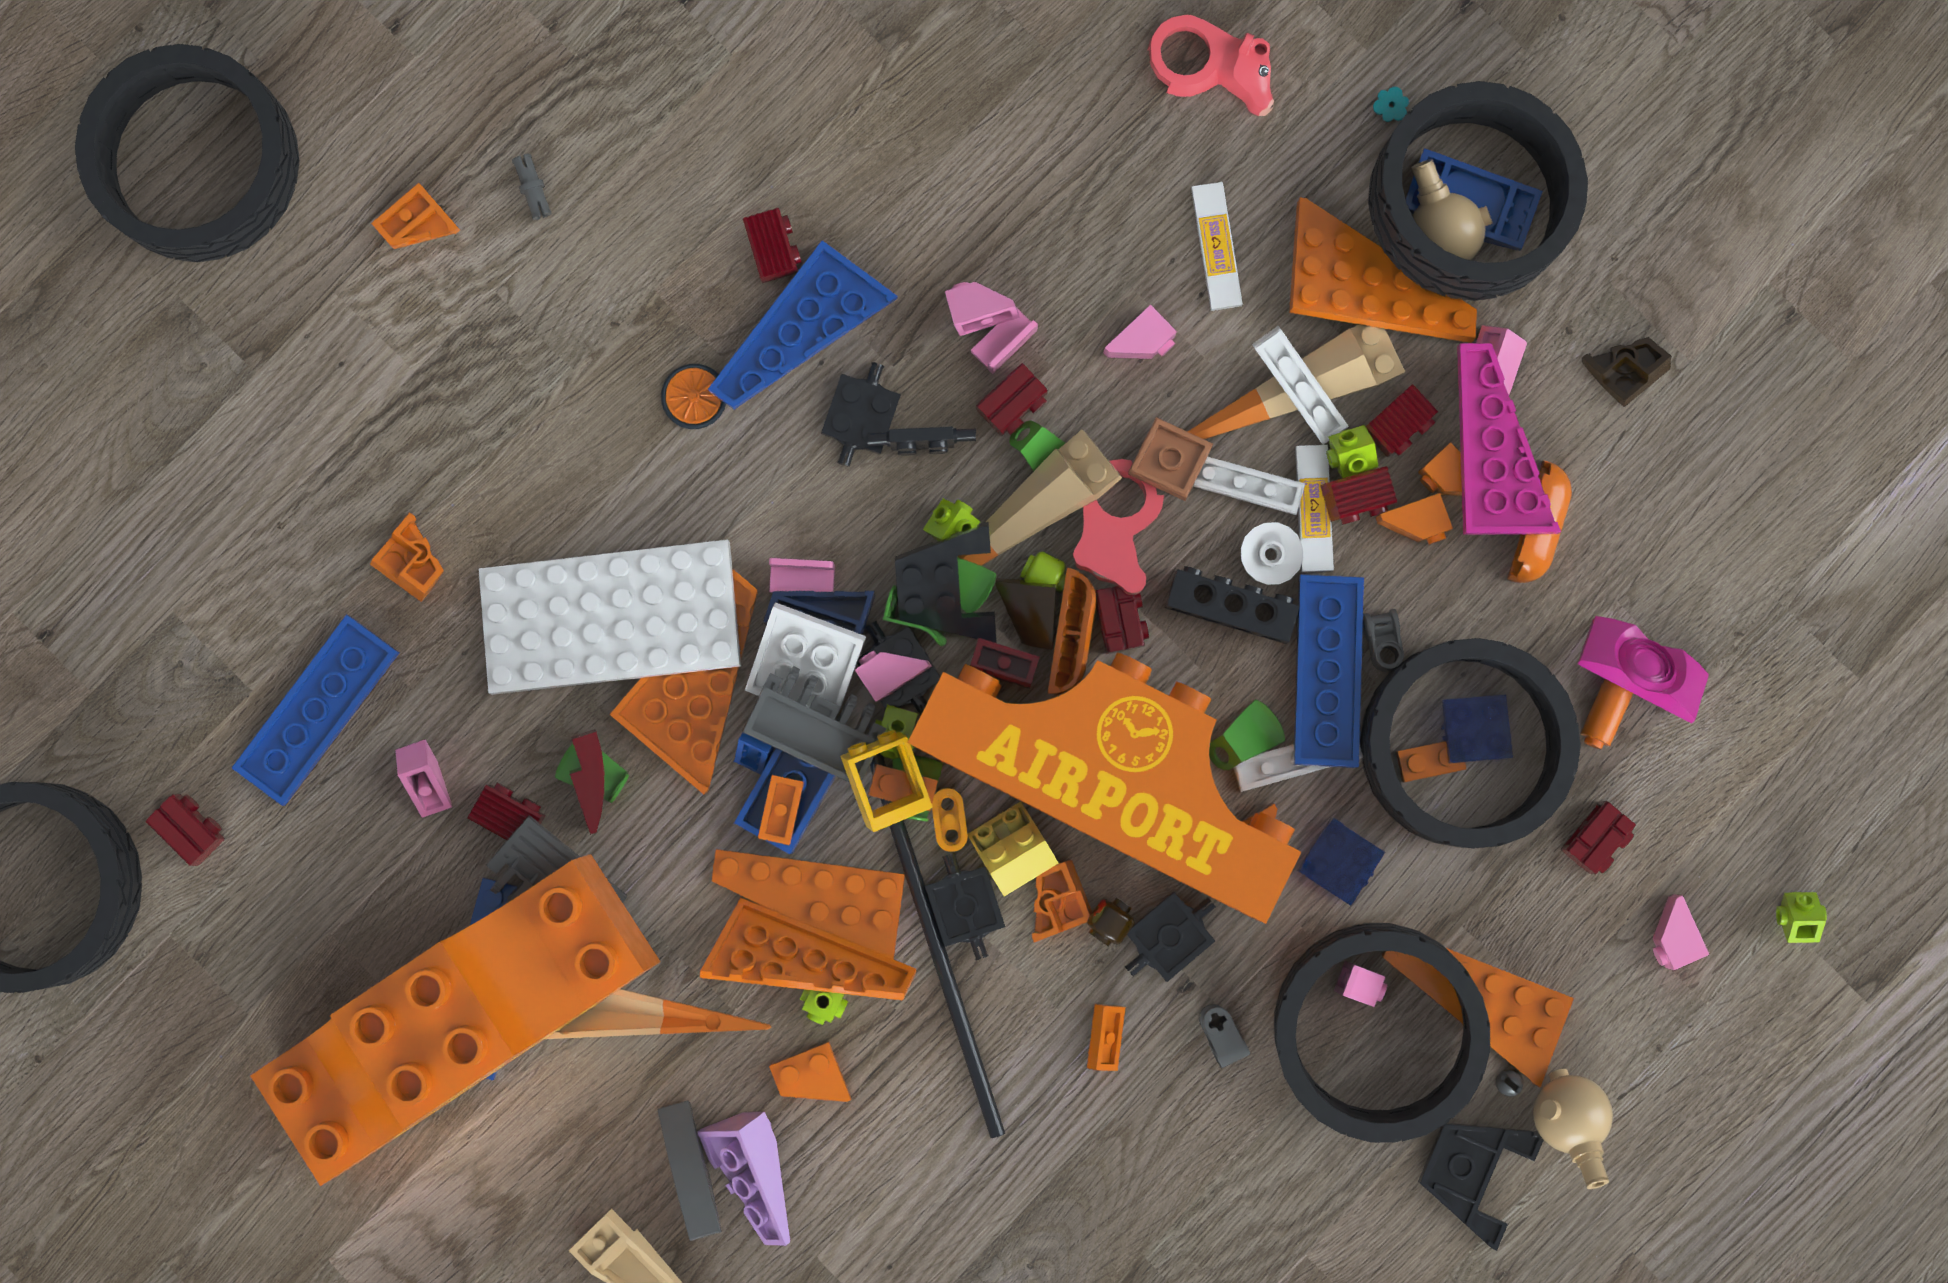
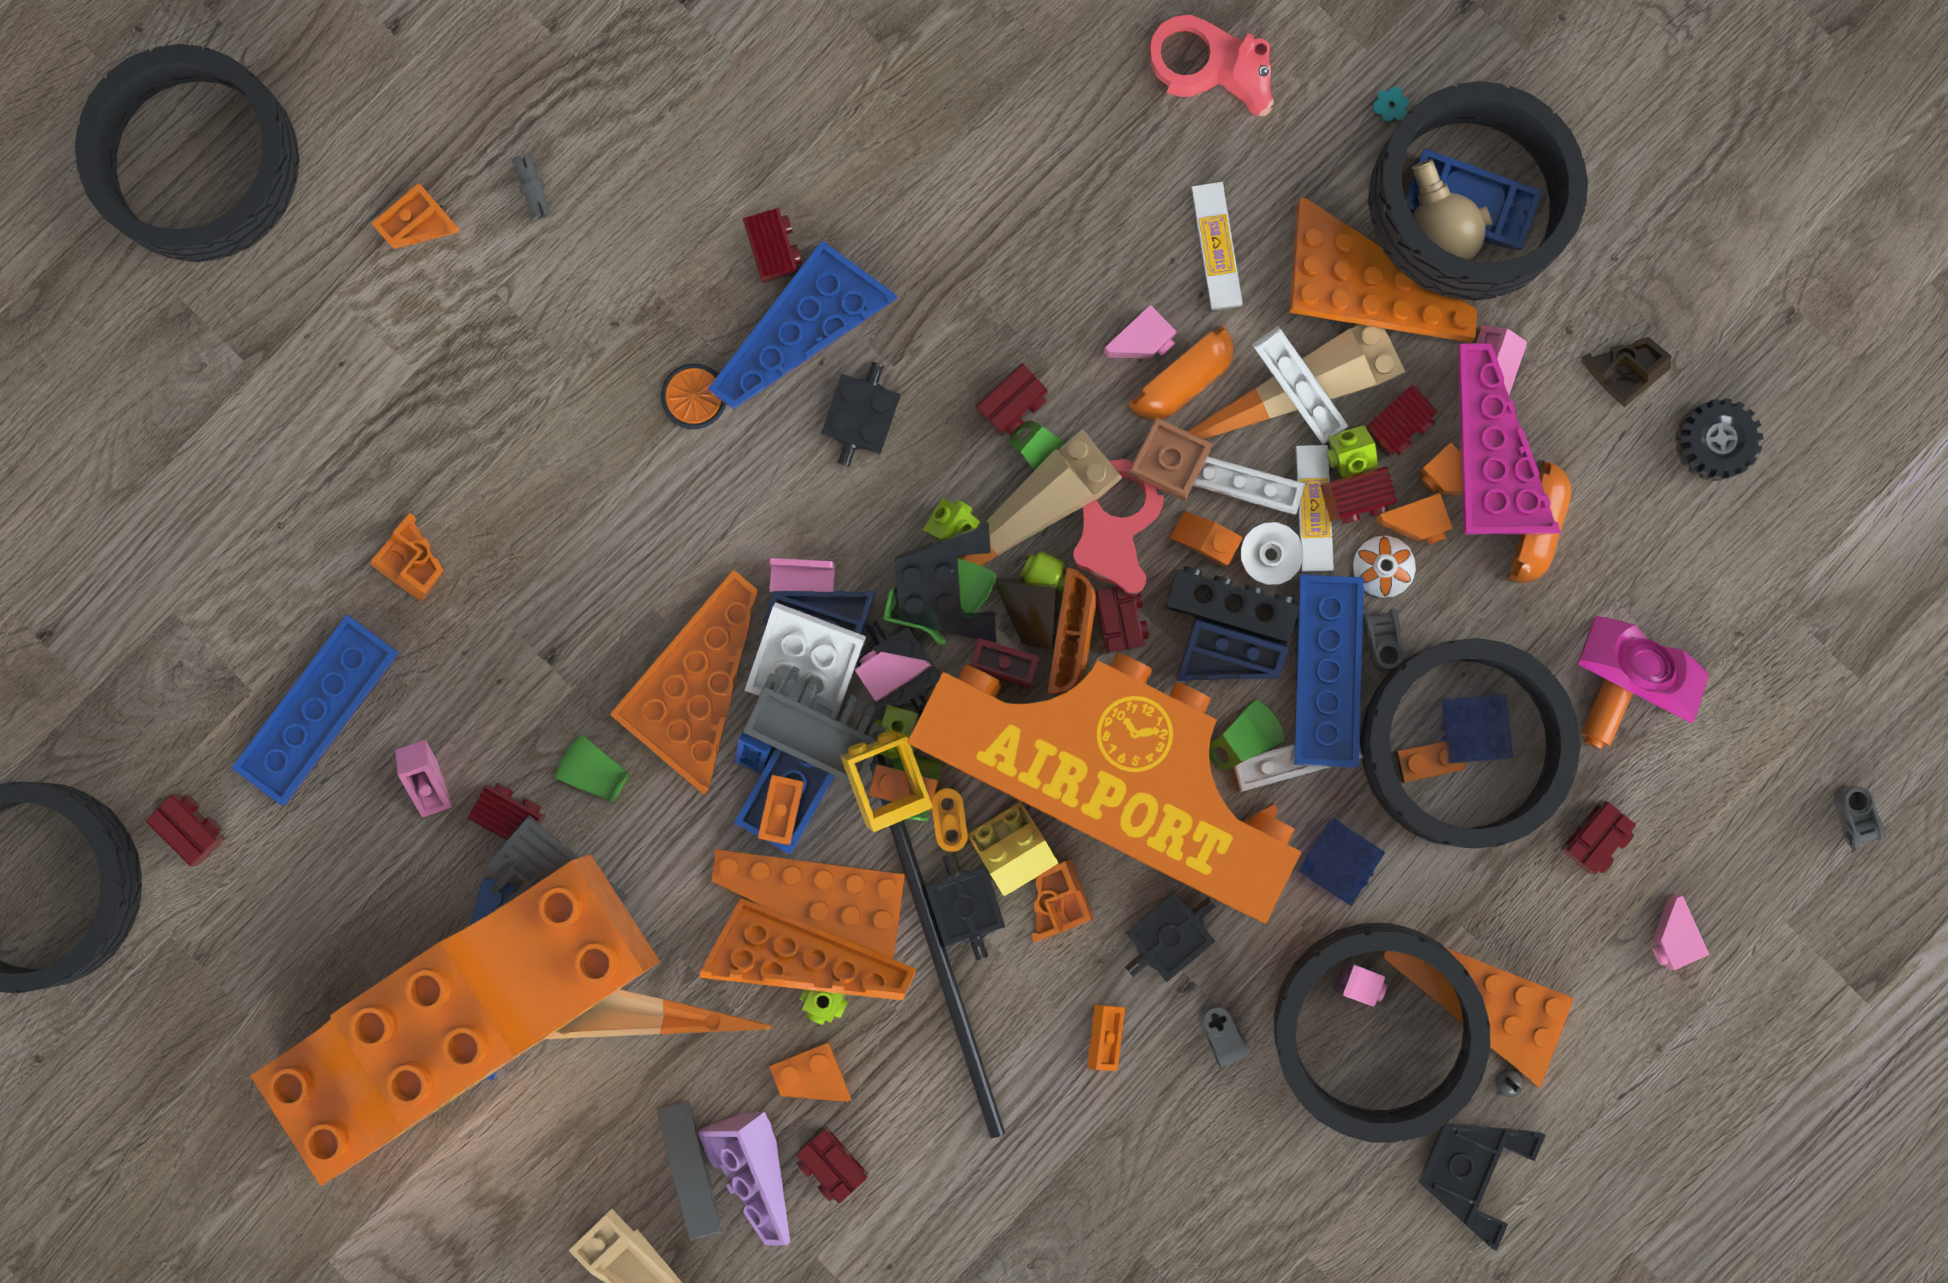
white plate [479,540,741,695] -> none
dark red slope [569,729,605,835] -> none
black plate [868,426,976,456] -> none
bright pink slope [945,282,1019,336] -> none
bright pink panel [971,307,1038,374] -> none
dark brown head [1087,897,1135,947] -> none
tan piece [1533,1069,1613,1189] -> none
lime brick [1776,892,1827,943] -> none
none -> dark red brick [796,1126,869,1204]
none -> orange brick [1127,325,1234,421]
none -> orange slope [1169,511,1243,569]
none -> dark blue wedge [1177,617,1289,681]
none -> white dish [1353,535,1416,598]
none -> black wheel [1676,398,1764,481]
none -> dark grey piece [1834,786,1886,849]

